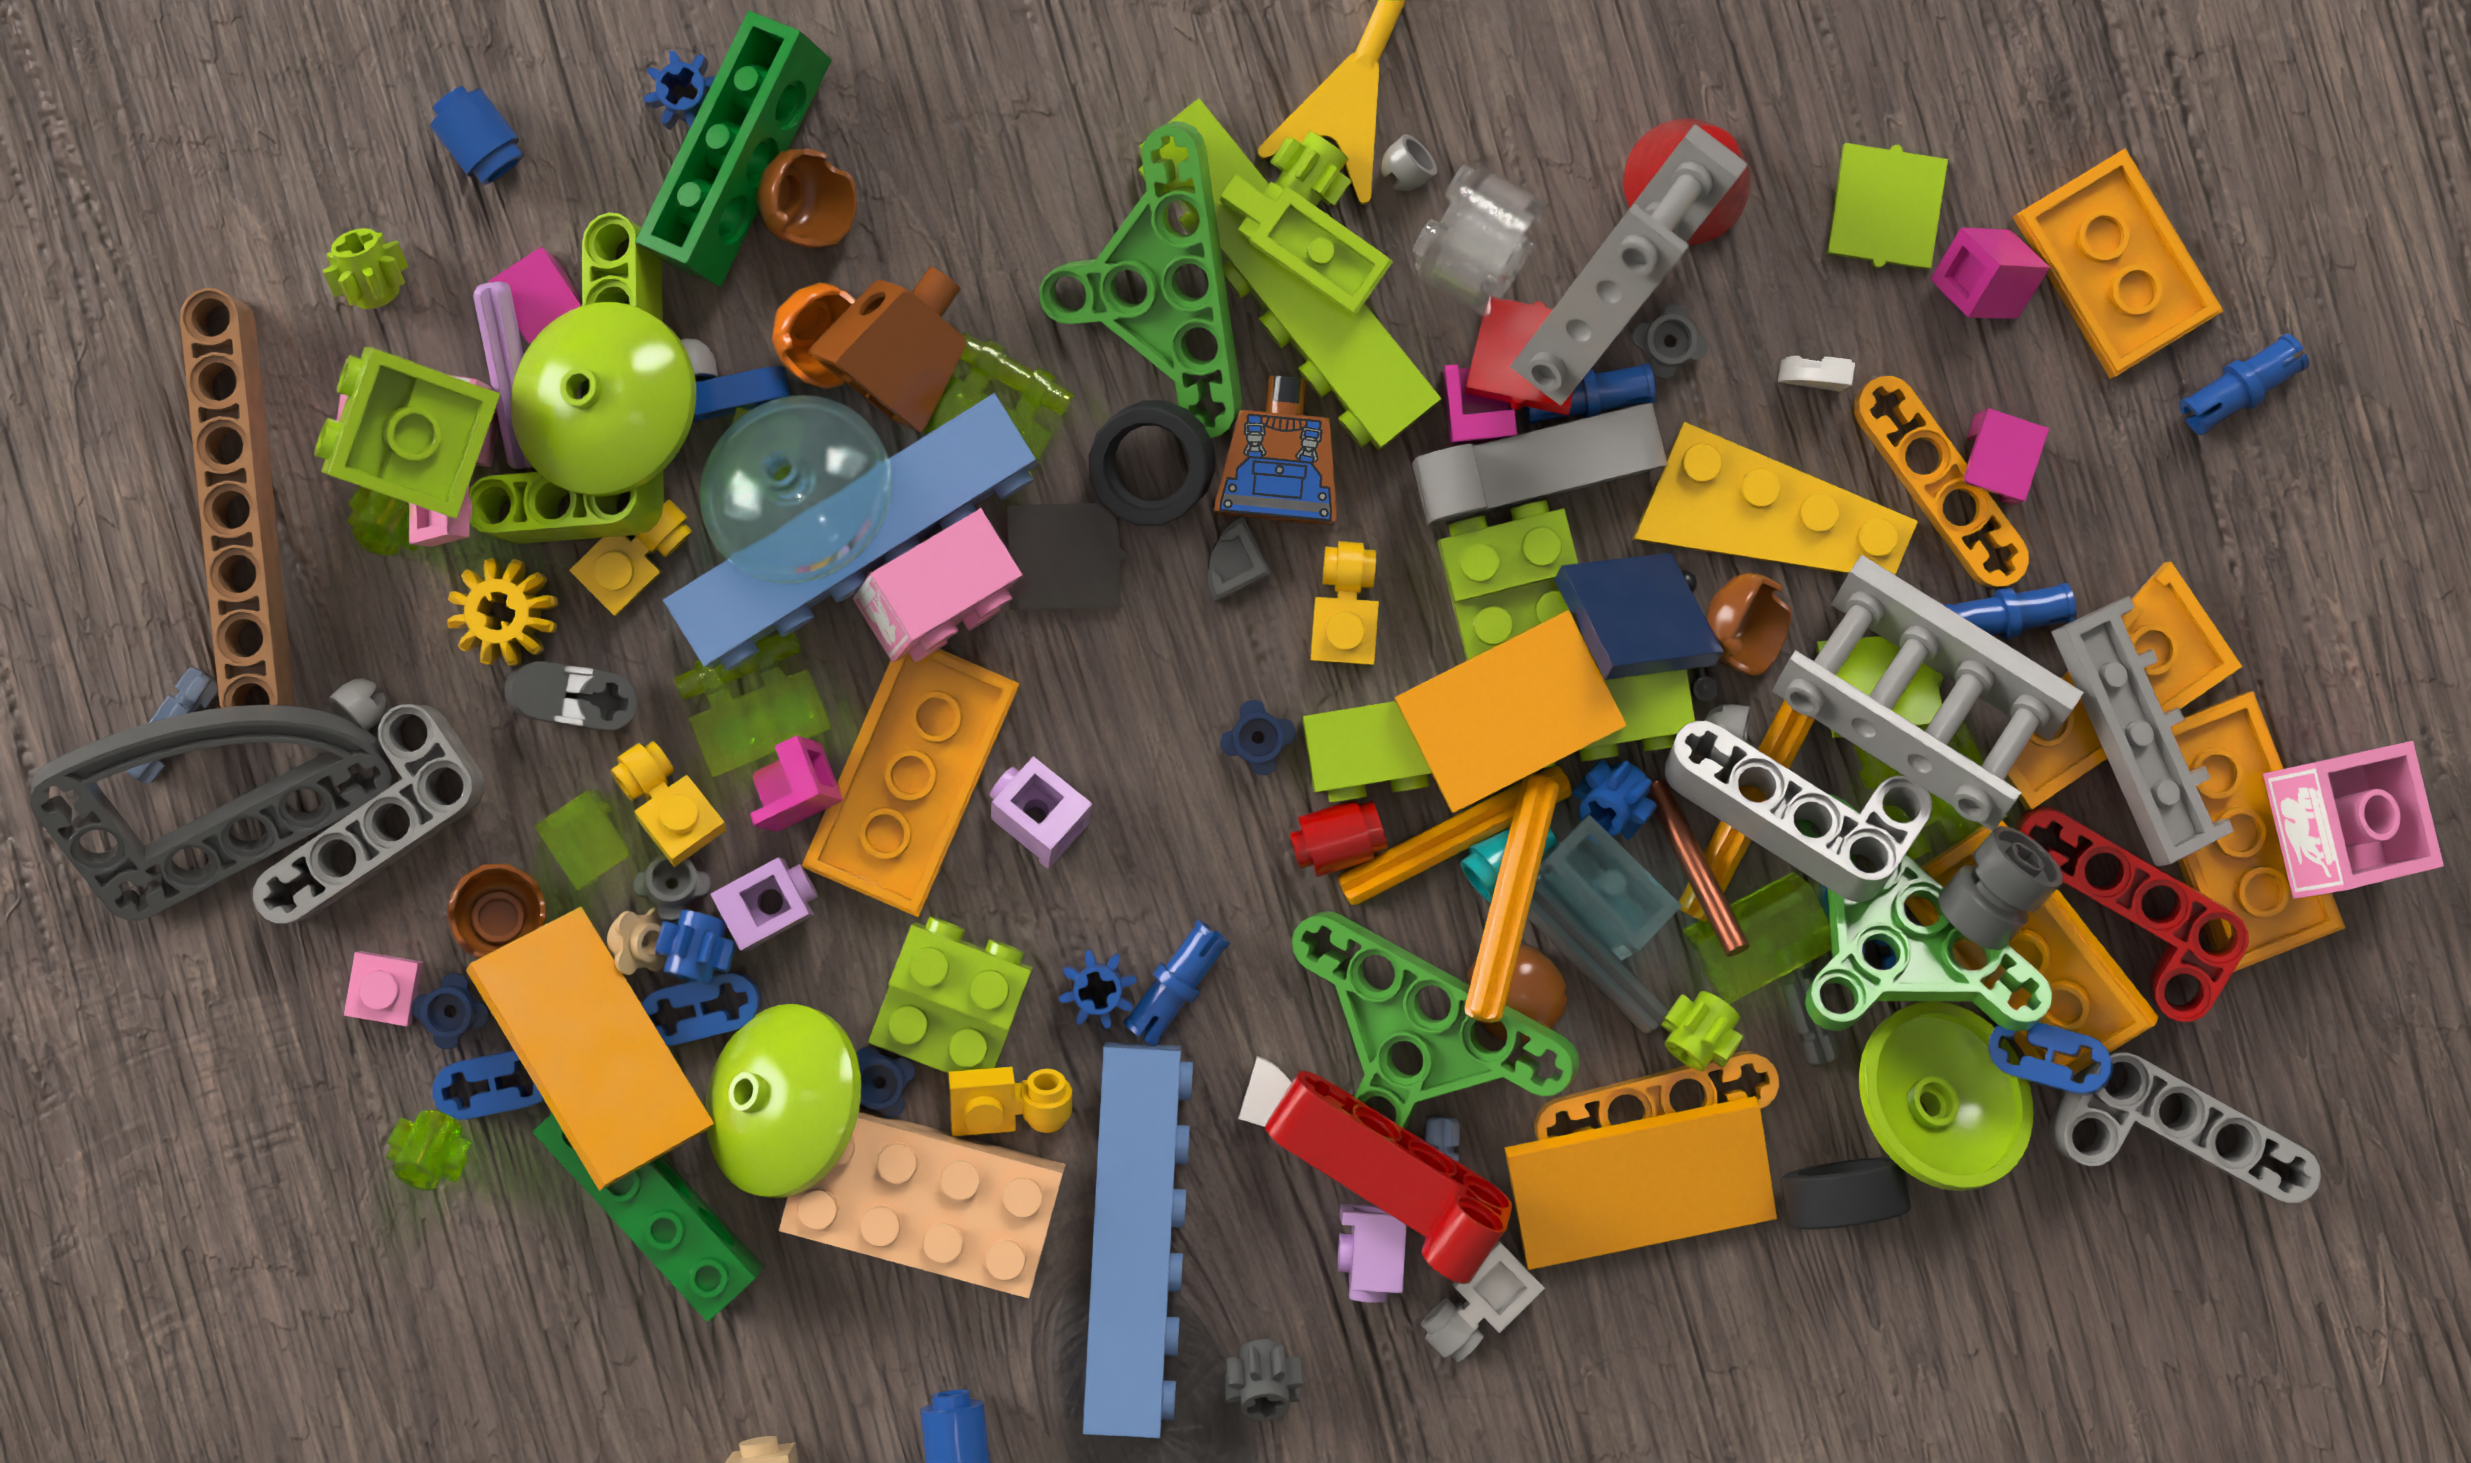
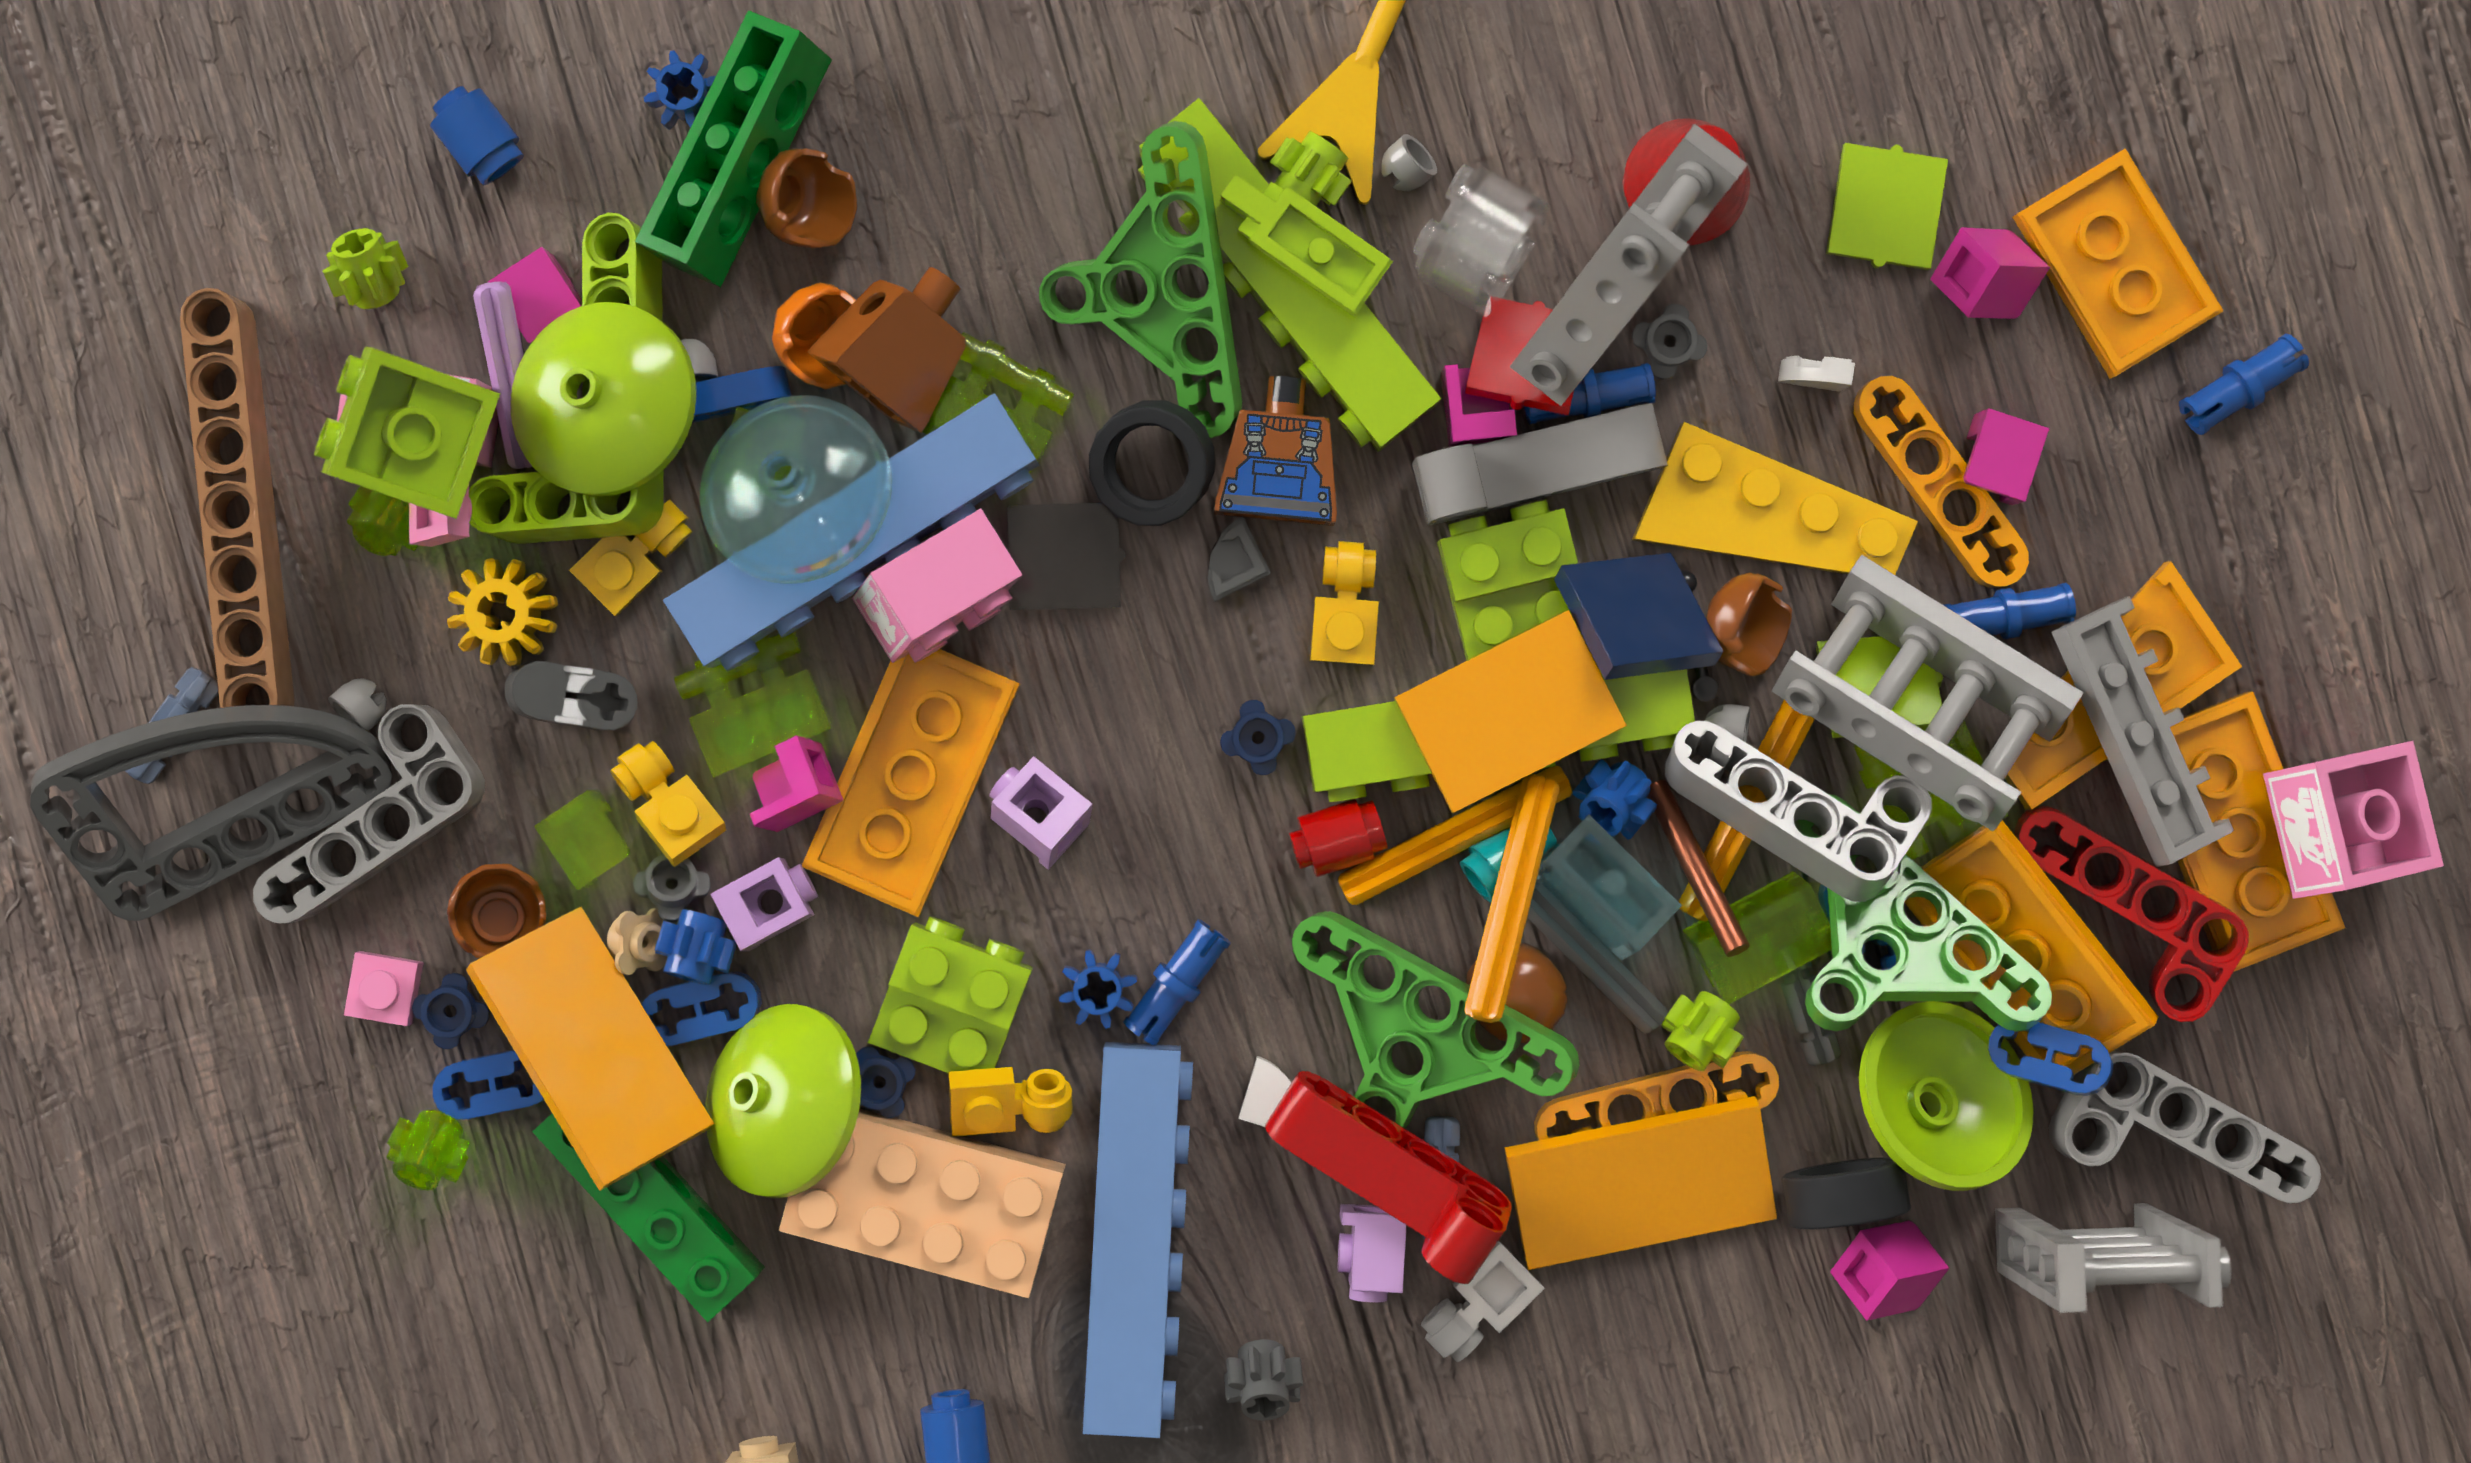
dark grey wheel [1938,826,2063,950] -> none
none -> dark pink panel [1830,1221,1949,1321]
none -> light grey fence [1995,1203,2231,1313]

